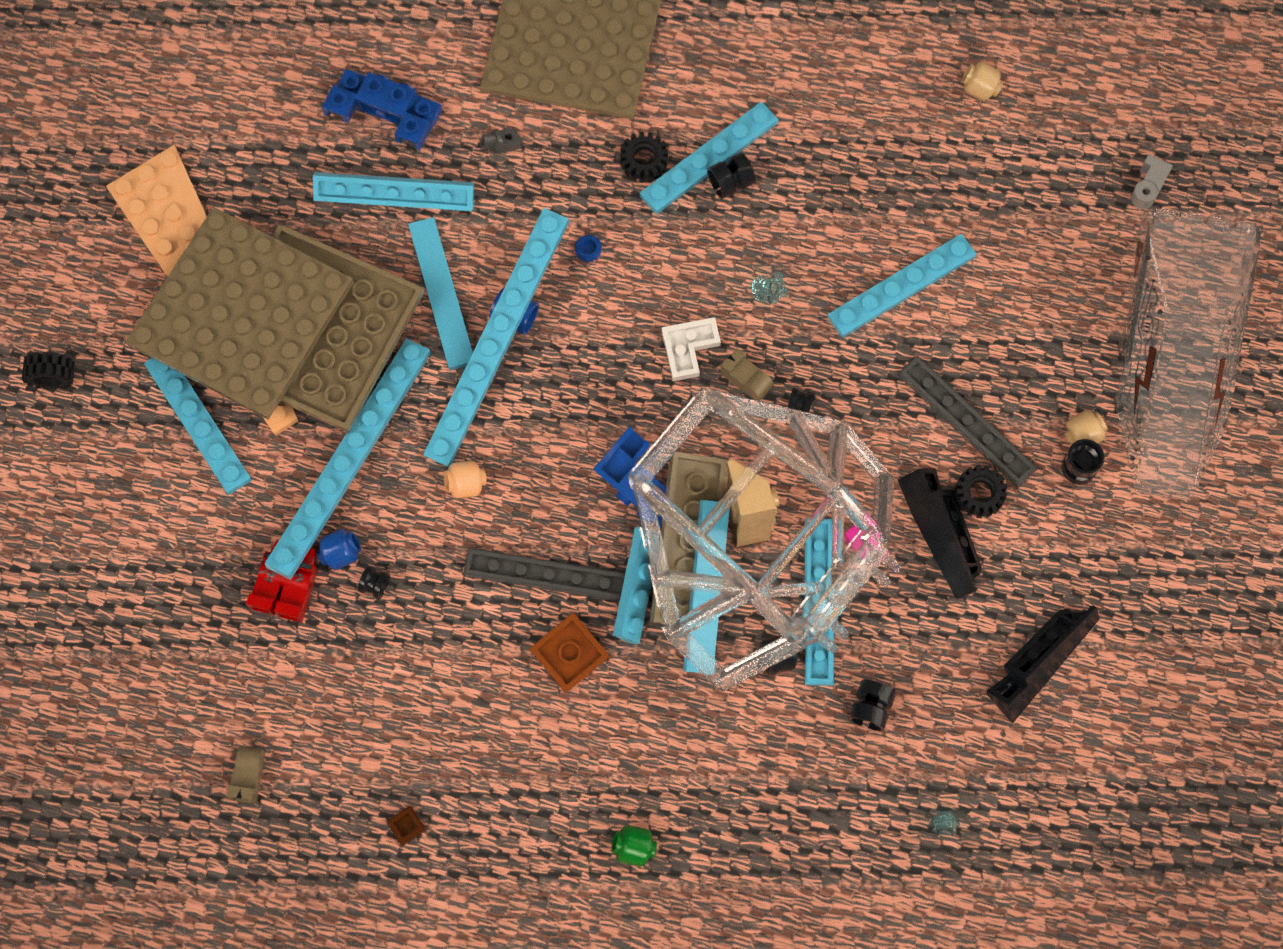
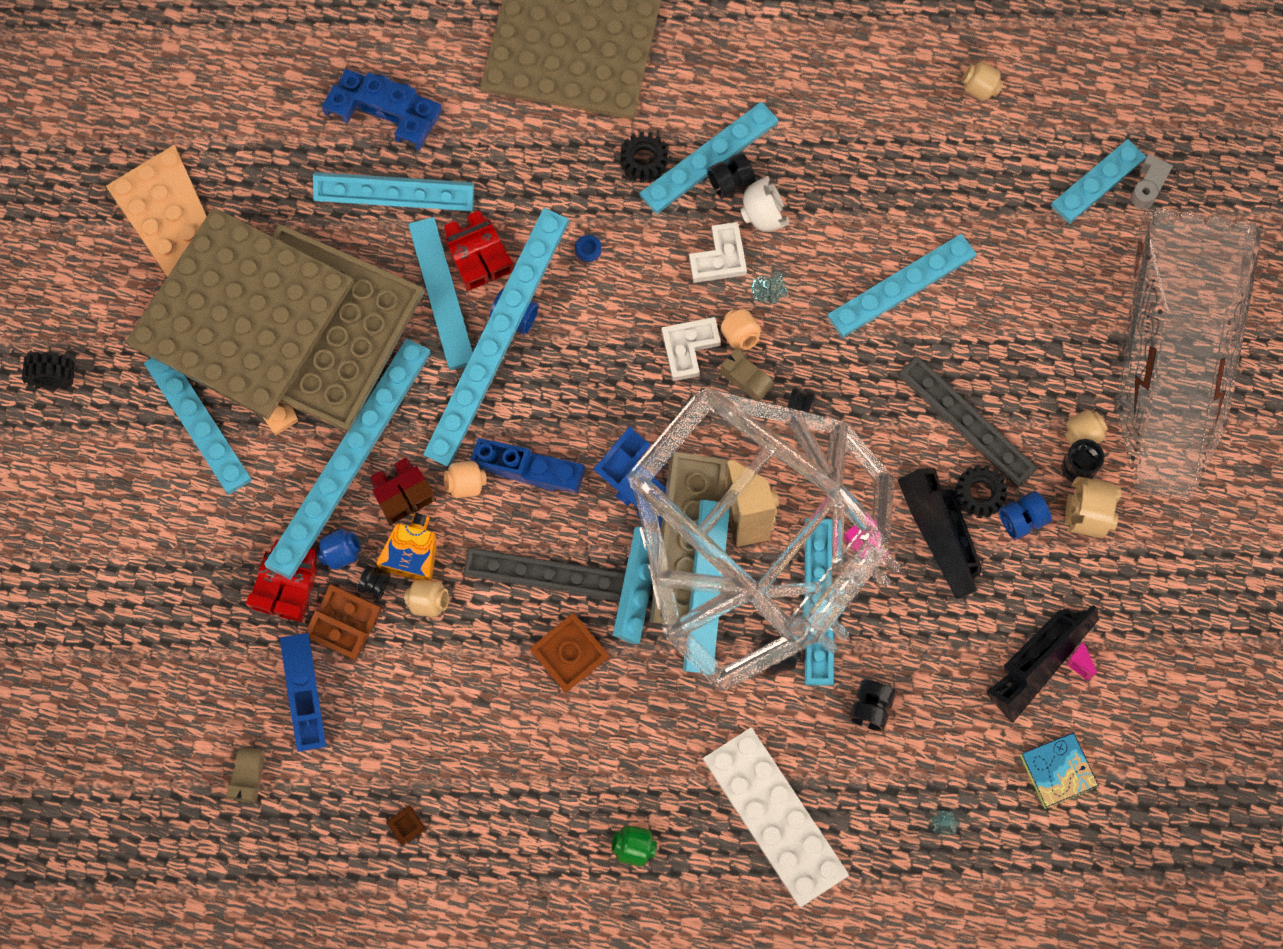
dark grey piece [479,128,523,154] -> none
none -> blue slope [280,633,326,752]
none -> dark orange slope [306,584,383,660]
none -> hips [370,458,436,525]
none -> torso [377,513,437,580]
none -> tan head [404,579,449,617]
none -> red hips [444,210,514,292]
none -> blue slope [470,438,586,494]
none -> white plate [689,222,747,283]
none -> white plate [703,727,849,908]
none -> light nougat head [720,309,761,350]
none -> white cylinder [740,176,789,232]
none -> blue wheel [998,491,1052,541]
none -> tile [1020,732,1099,809]
none -> medium azure plate [1051,139,1147,224]
none -> tan brick [1065,477,1121,538]
none -> dark pink slope [1066,642,1097,681]

